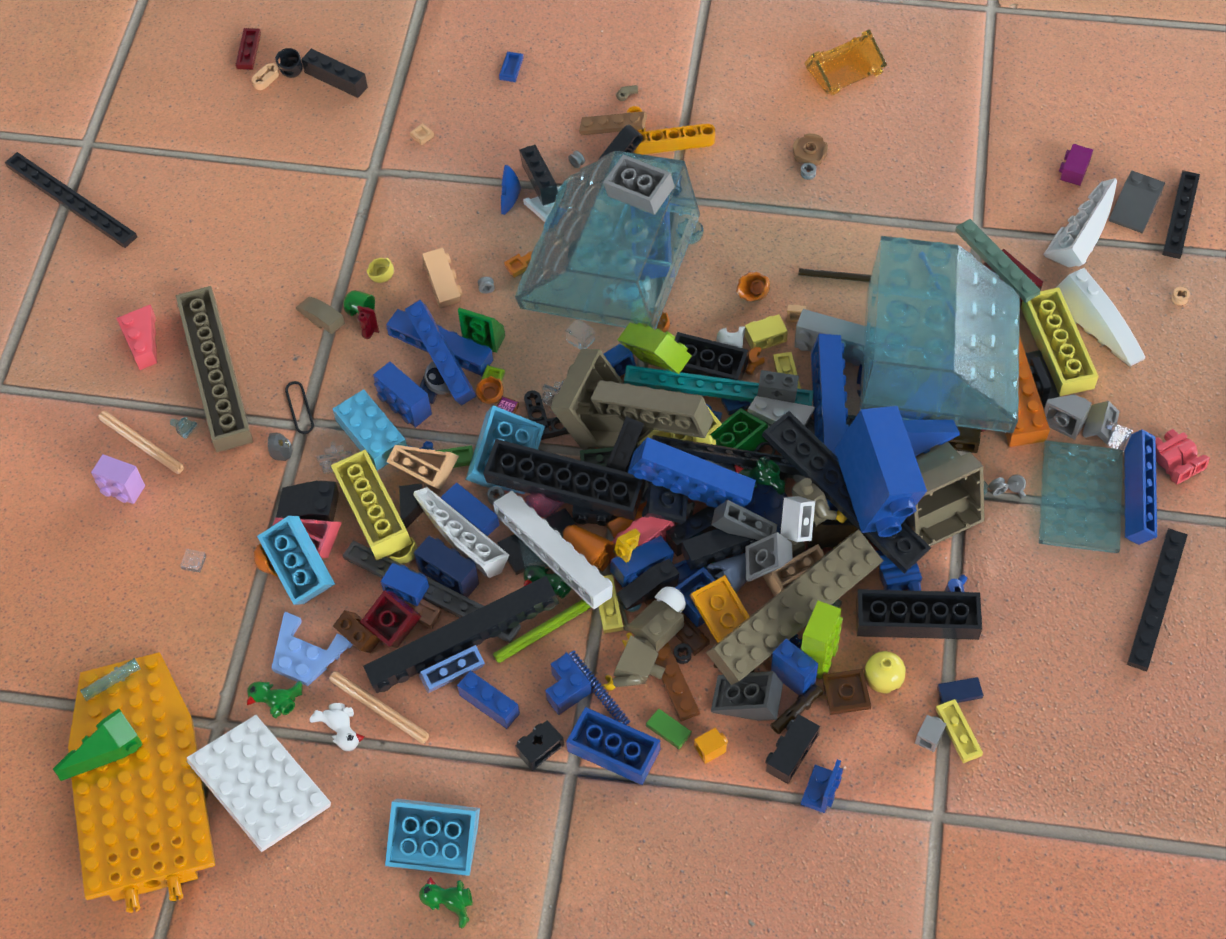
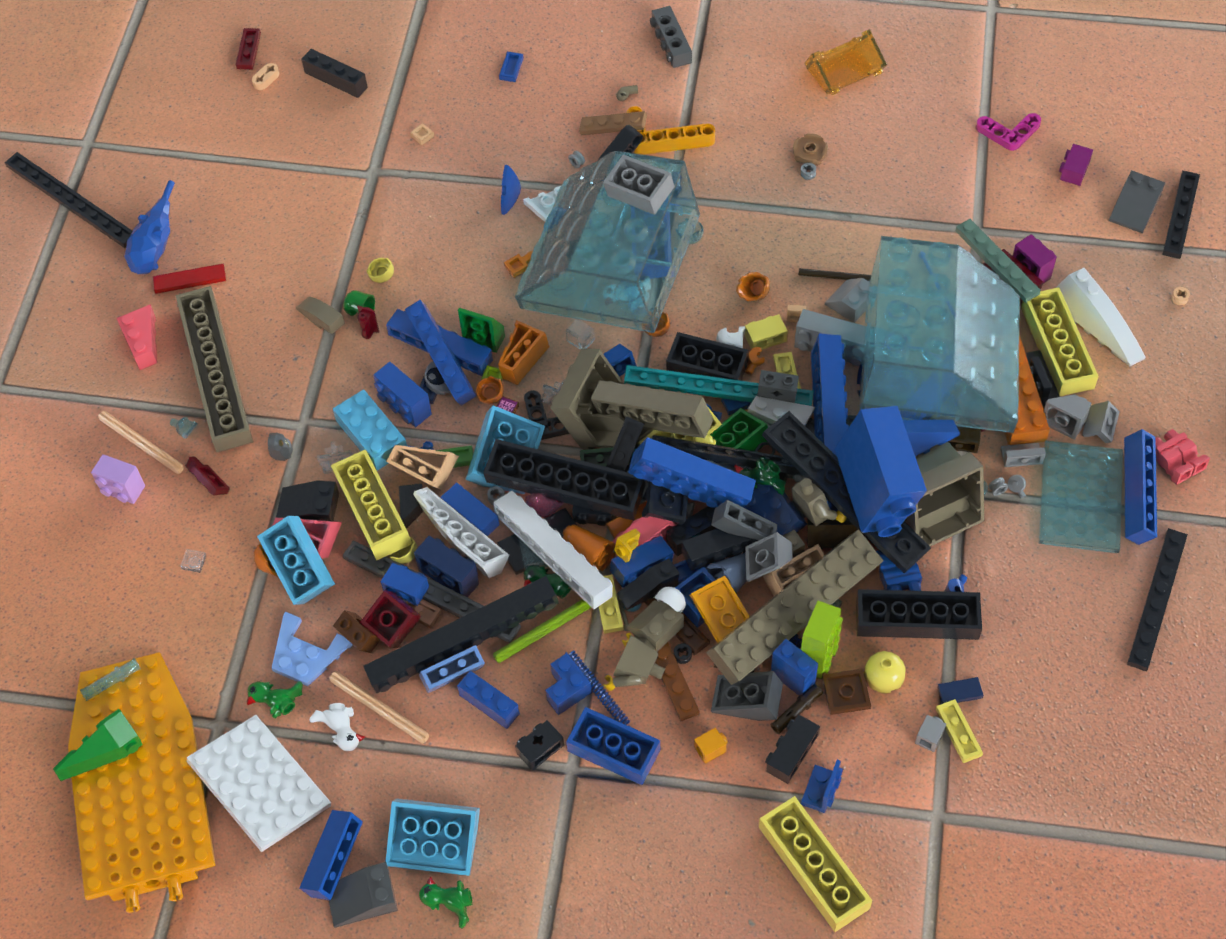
black helmet [275,48,303,78] -> none
black piece [285,381,314,434] -> none
light nougat wedge [422,247,462,308] -> none
light grey bush [478,277,495,294] -> none
black brick [519,145,559,206] -> none
lime brick [617,322,691,374] -> none
bright green tile [646,708,692,749] -> none
white brick [781,496,815,542] -> none
white wedge [1043,178,1117,267] -> none
clear panel [1105,421,1133,452] -> none
none -> blue piece [124,180,175,274]
none -> red tile [153,263,226,294]
none -> dark red hinge [185,456,230,496]
none -> blue brick [299,810,363,900]
none -> dark grey slope [329,862,398,928]
none -> orange wedge [498,320,550,385]
none -> dark grey brick [650,6,692,68]
none -> light yellow brick [759,796,872,932]
none -> light grey slope [825,278,878,323]
none -> dark pink beam [976,113,1041,151]
none -> light grey panel [1001,443,1046,467]
none -> magenta brick [1013,234,1057,284]

